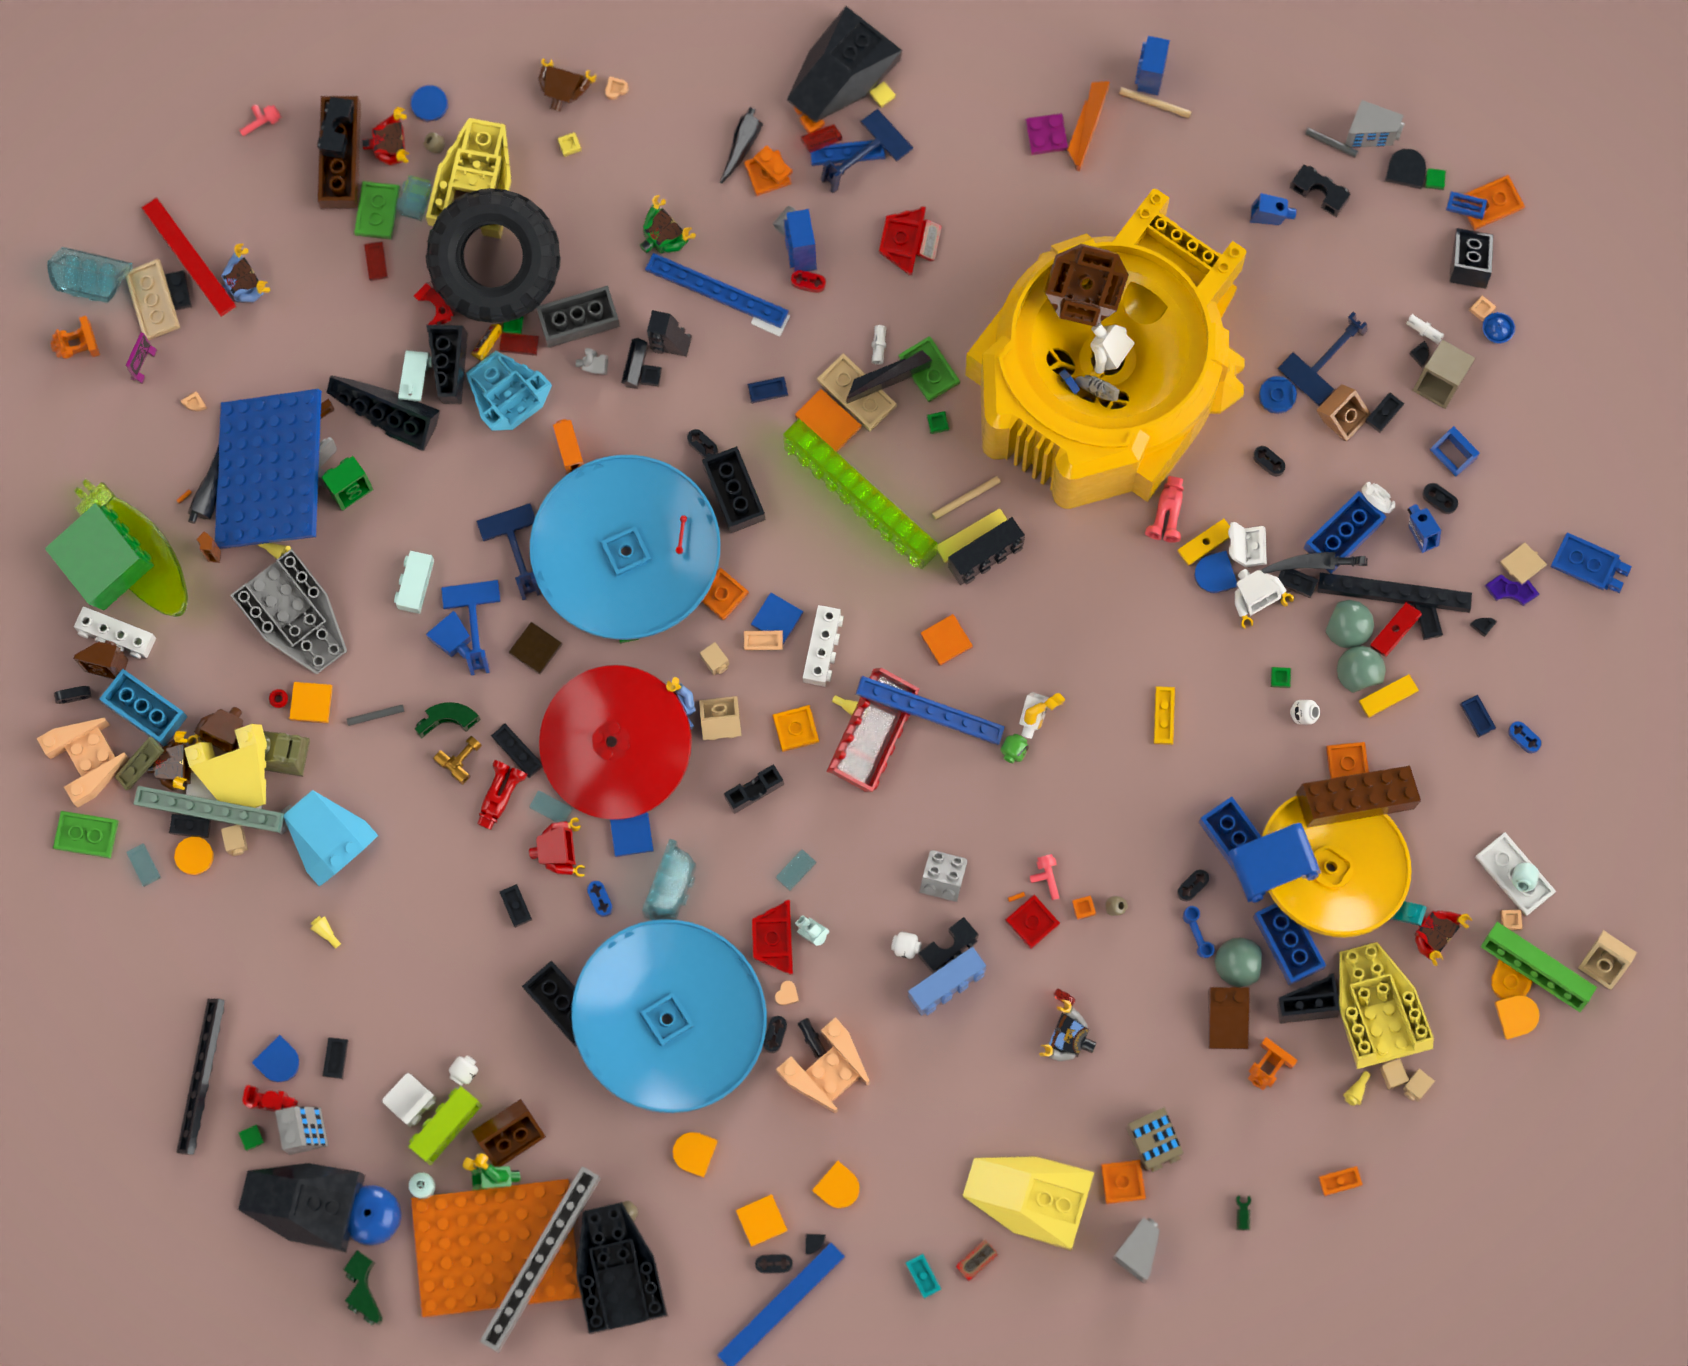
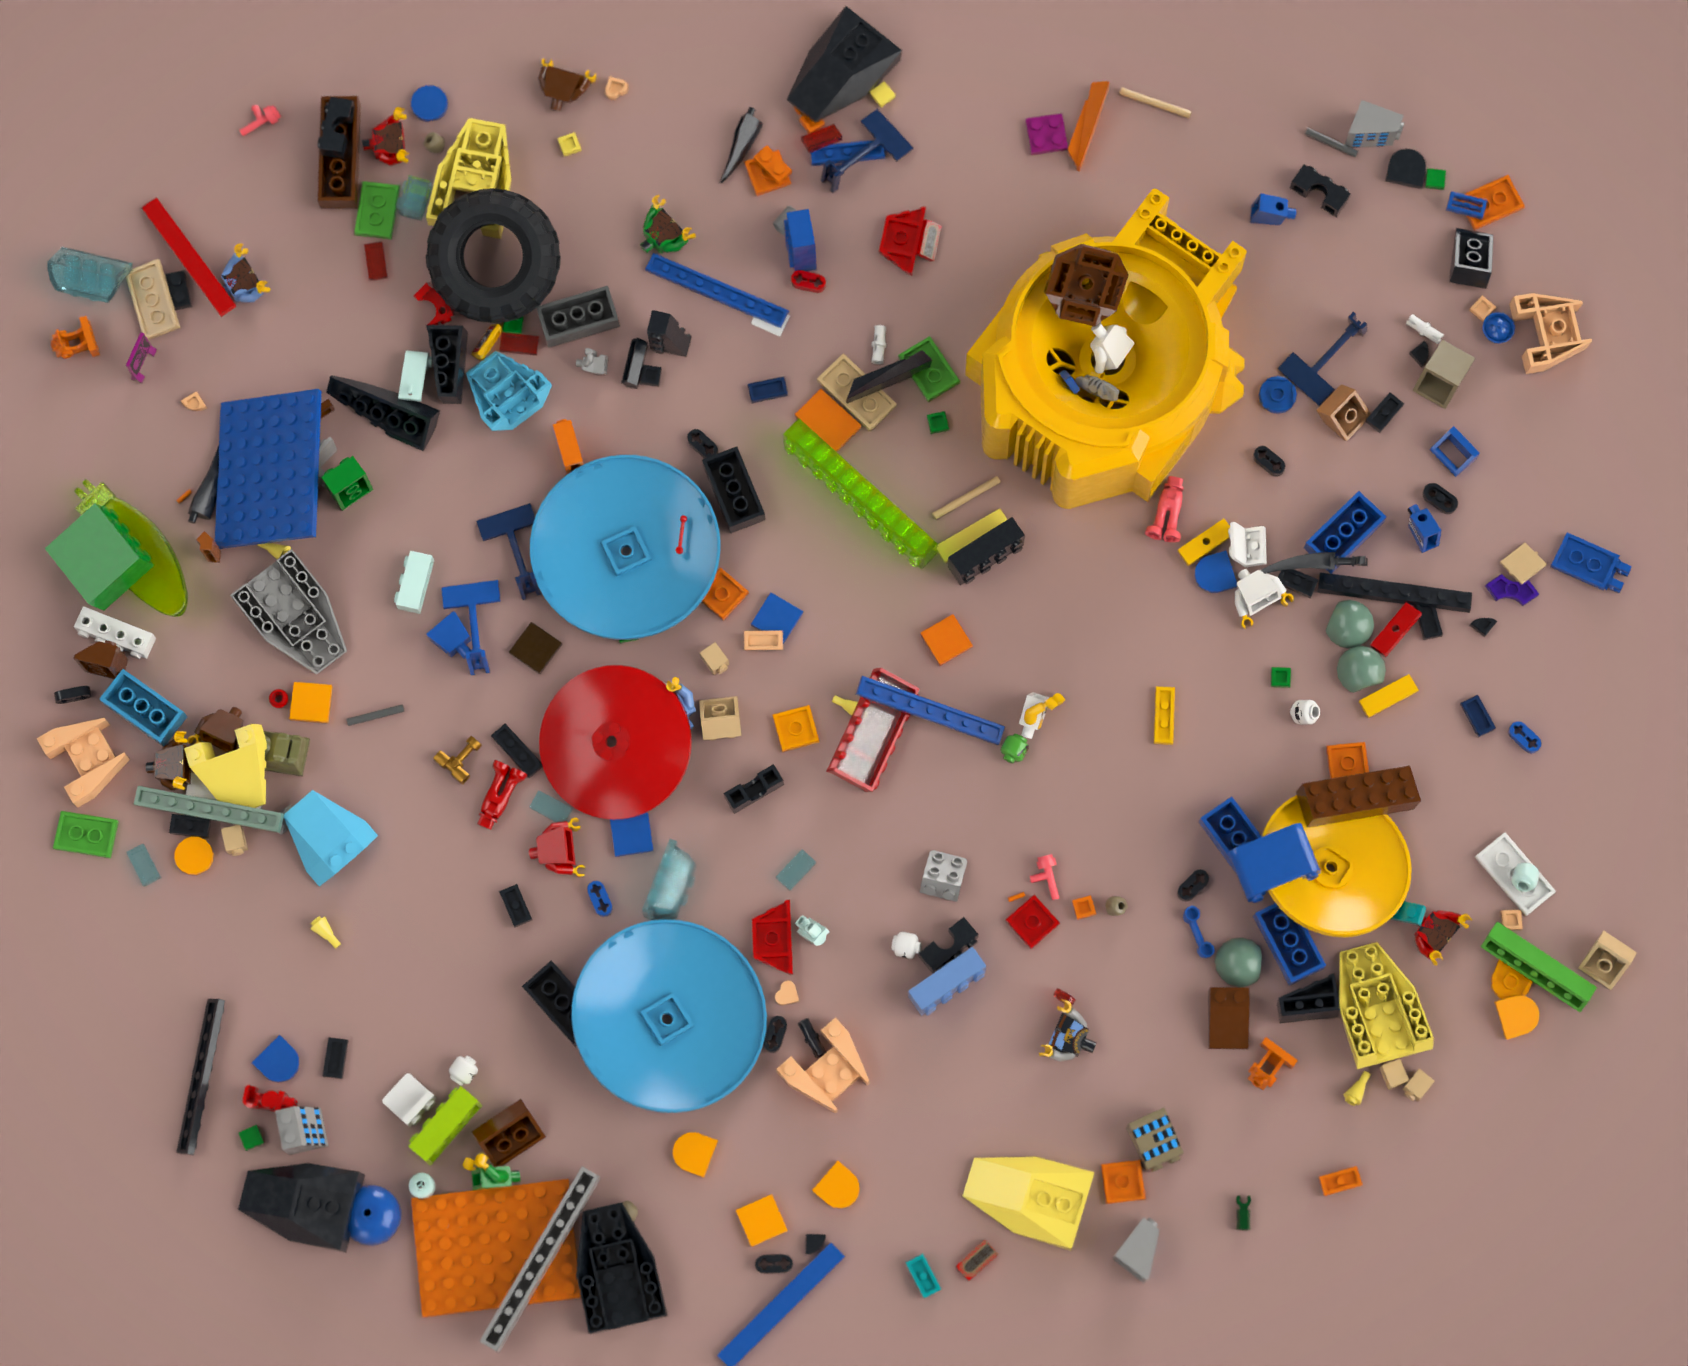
olive tile [114,737,164,790] -> none
dark green arch [343,1250,383,1326] -> none
dark green arch [415,702,481,739] -> none
white brick [803,605,844,687] -> none
blue piece [1135,36,1170,96] -> none
white tile [1362,482,1395,513] -> none
none -> light nougat wedge [1509,293,1592,374]

